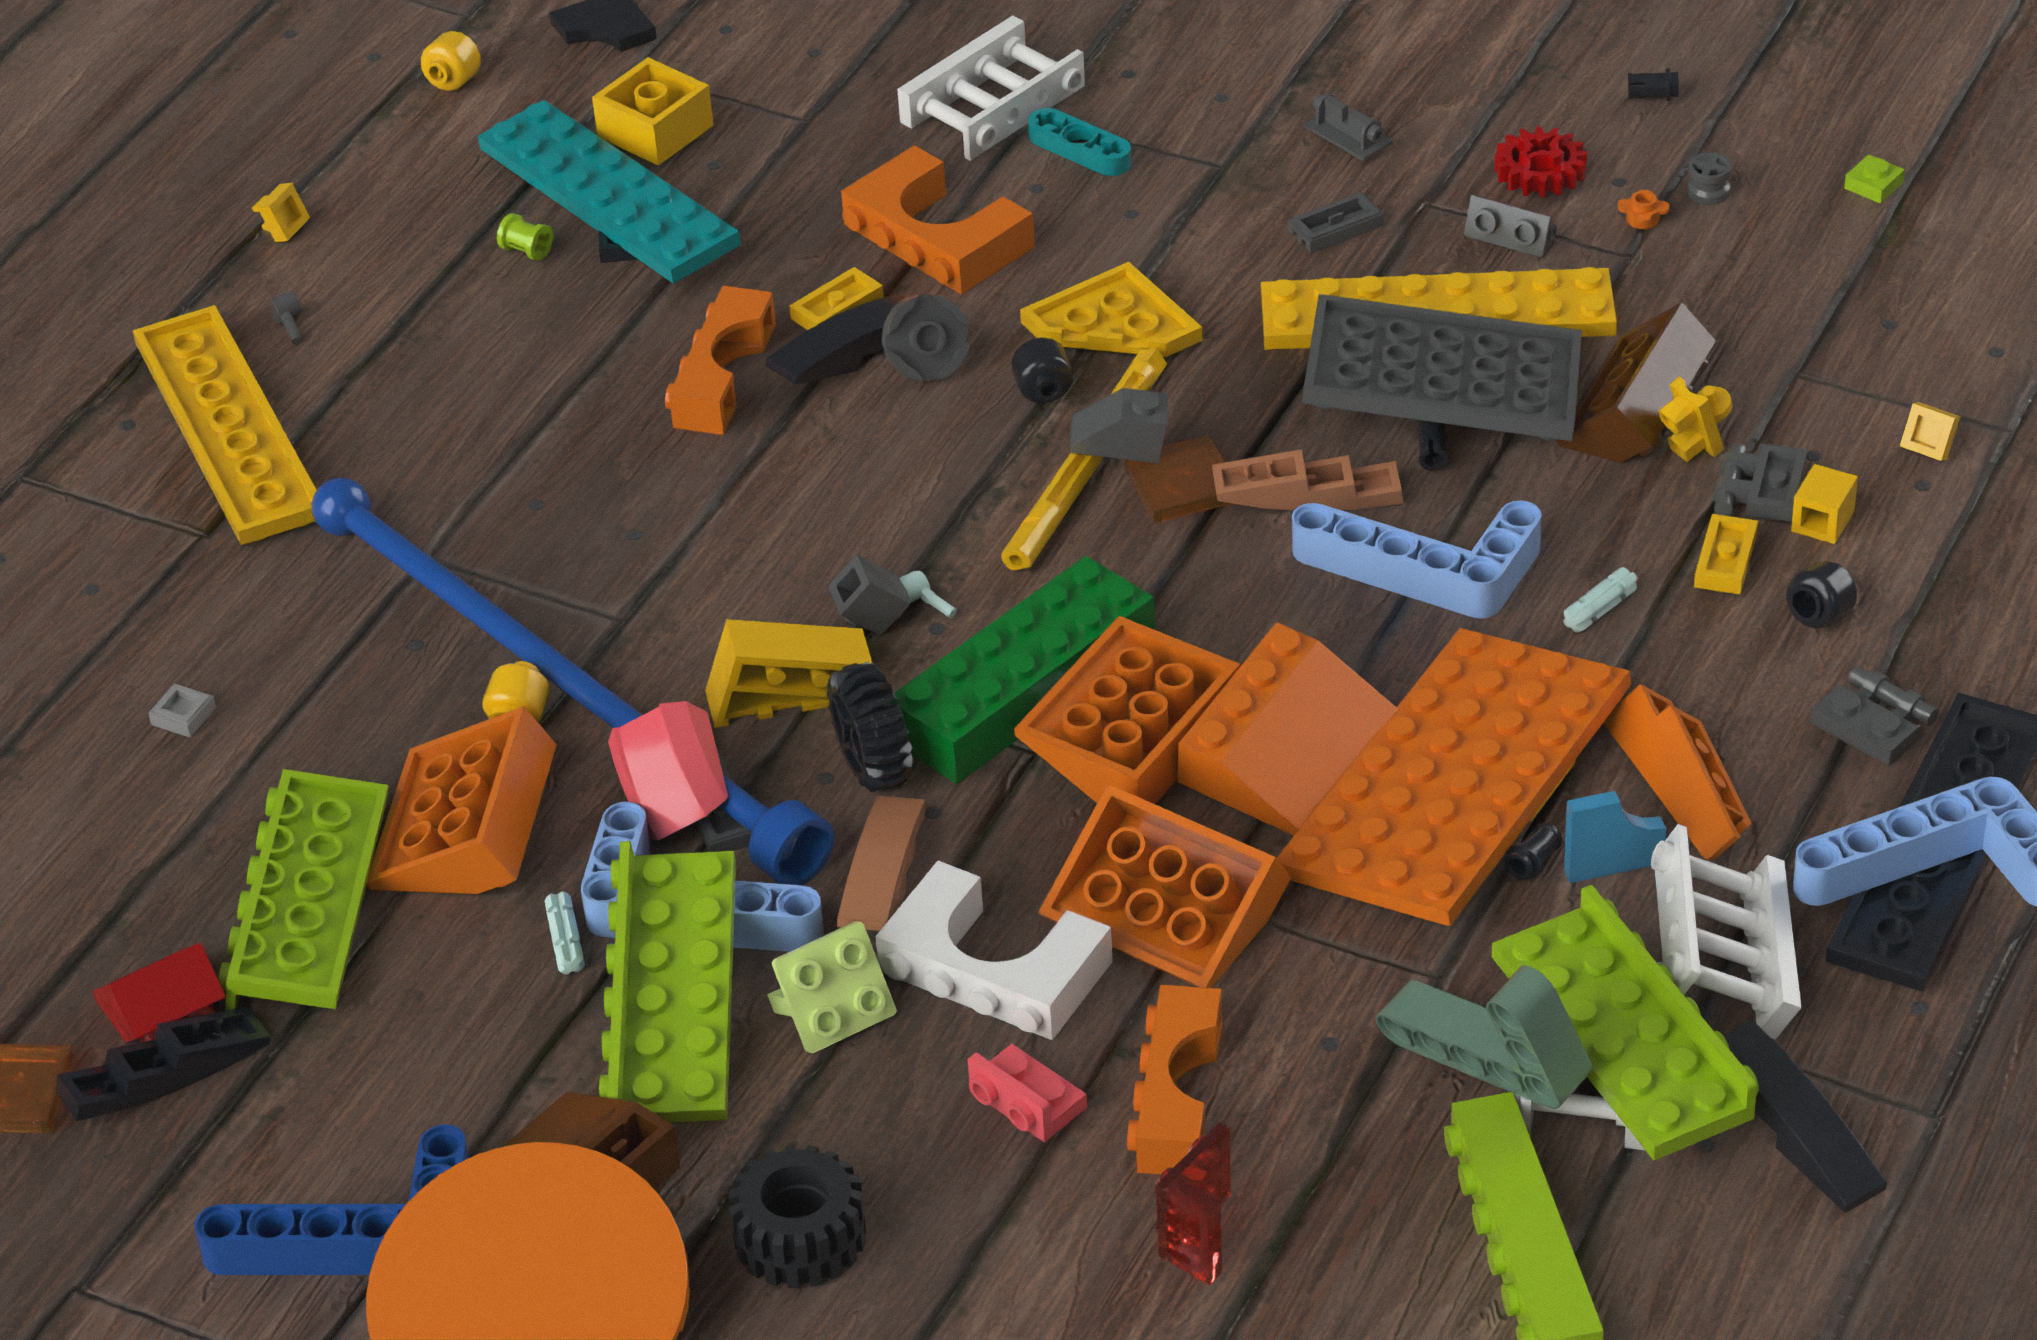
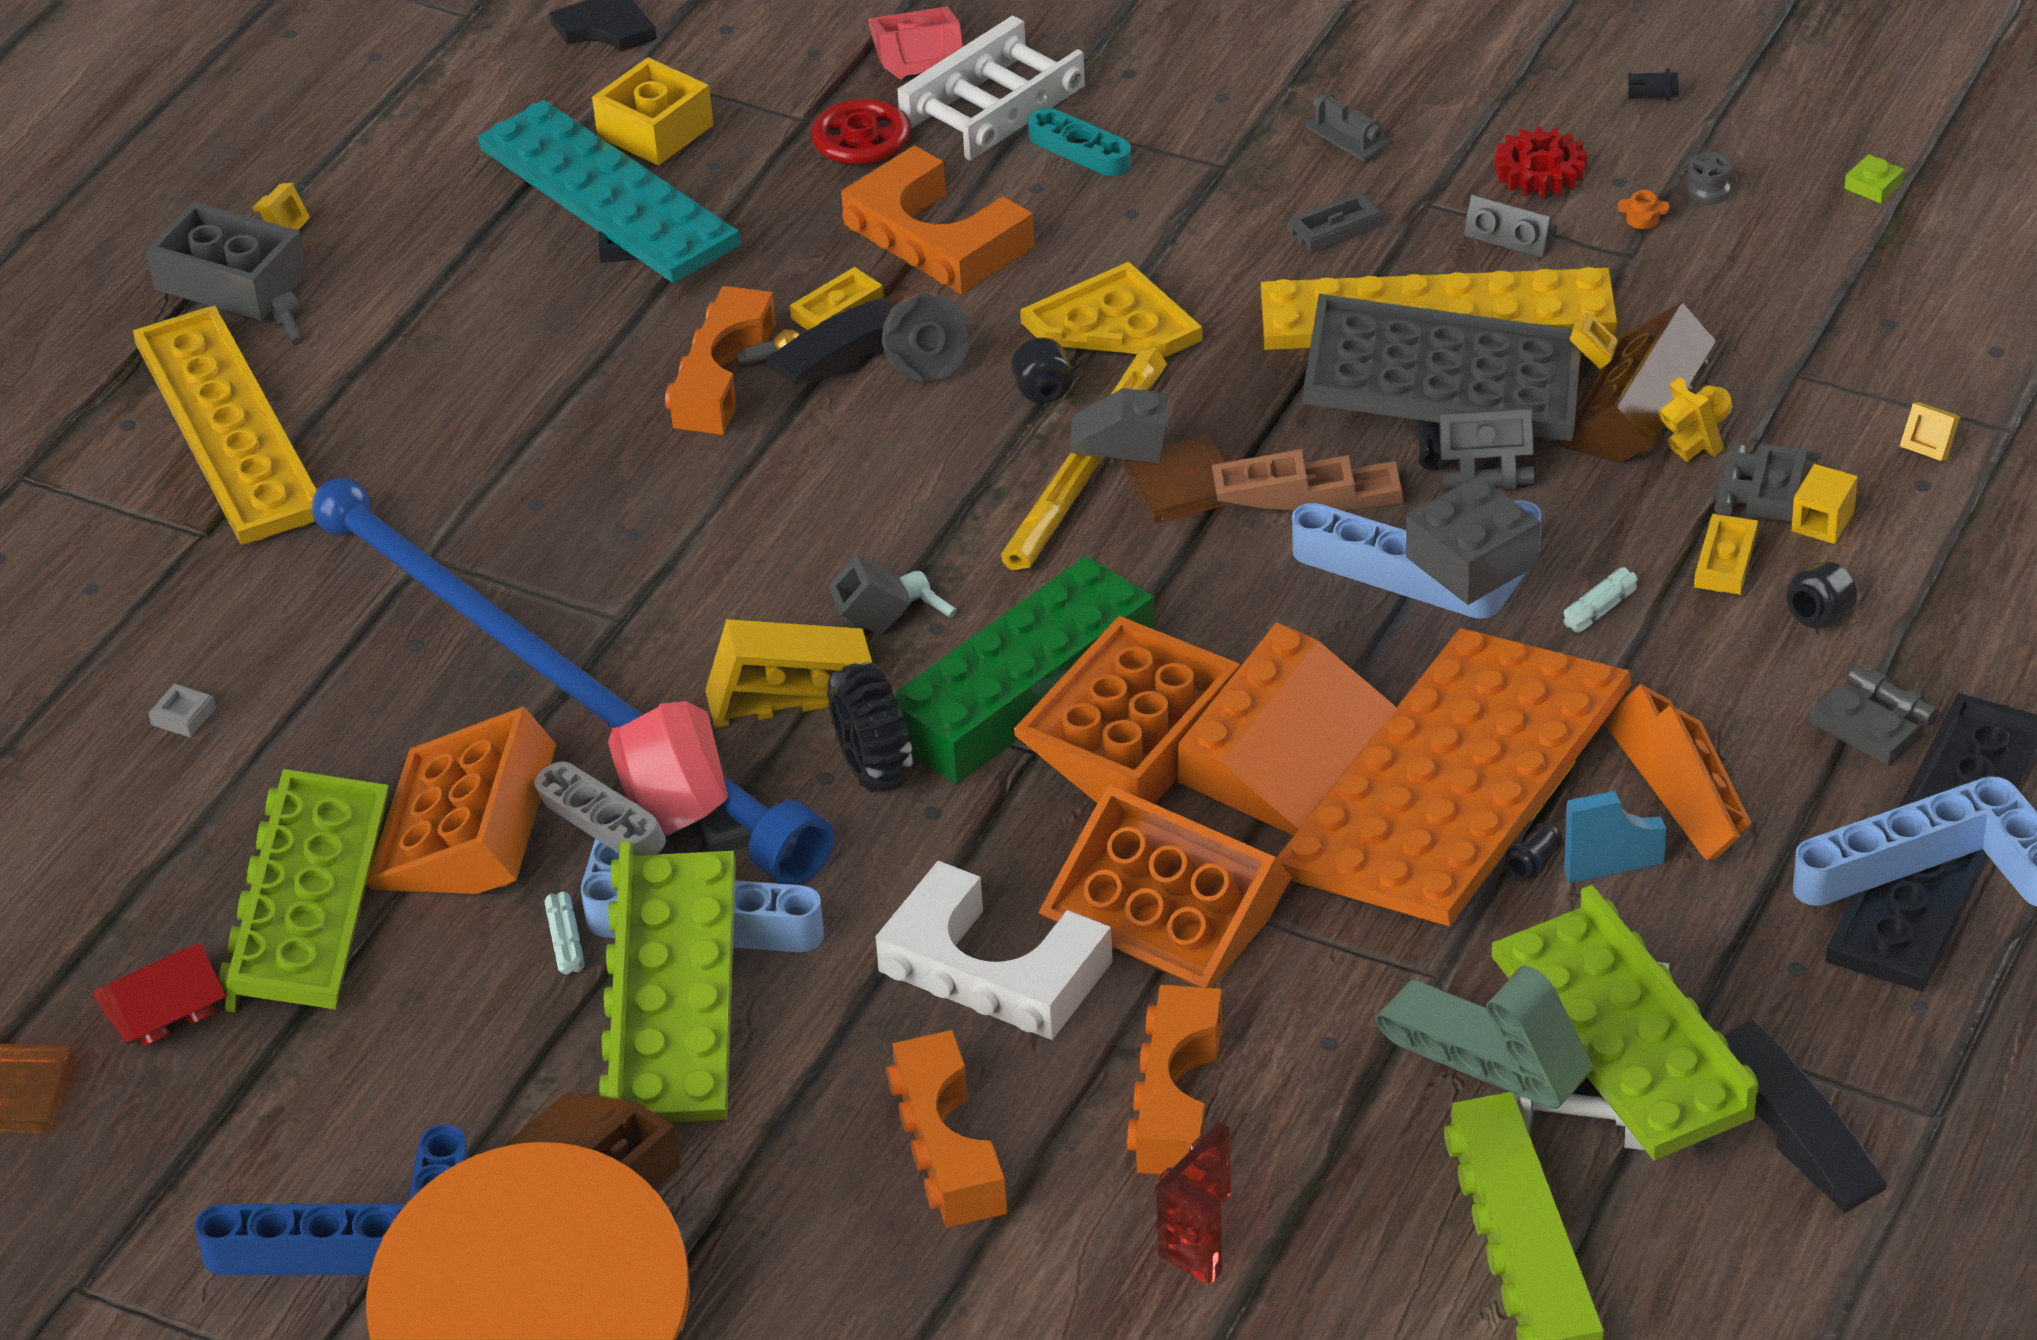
black slope [55,1006,271,1122] -> none
yellow head [420,31,481,91] -> none
yellow head [483,661,550,723] -> none
lime bush [497,213,554,261] -> none
black tyre [729,1145,867,1288] -> none
yellowish green bracket [767,921,897,1053] -> none
nougat slope [837,796,925,931] -> none
coral bracket [967,1044,1087,1143] -> none
white fence [1651,824,1801,1040] -> none
none -> dark grey brick [146,201,308,321]
none -> light grey beam [534,762,666,856]
none -> dark grey piece [737,329,799,366]
none -> red plate [811,99,910,165]
none -> coral slope [868,6,963,80]
none -> orange arch [886,1030,1007,1228]
none -> dark grey brick [1406,475,1540,605]
none -> dark grey plate [1439,407,1534,491]
none -> yellow tile [1569,312,1618,370]

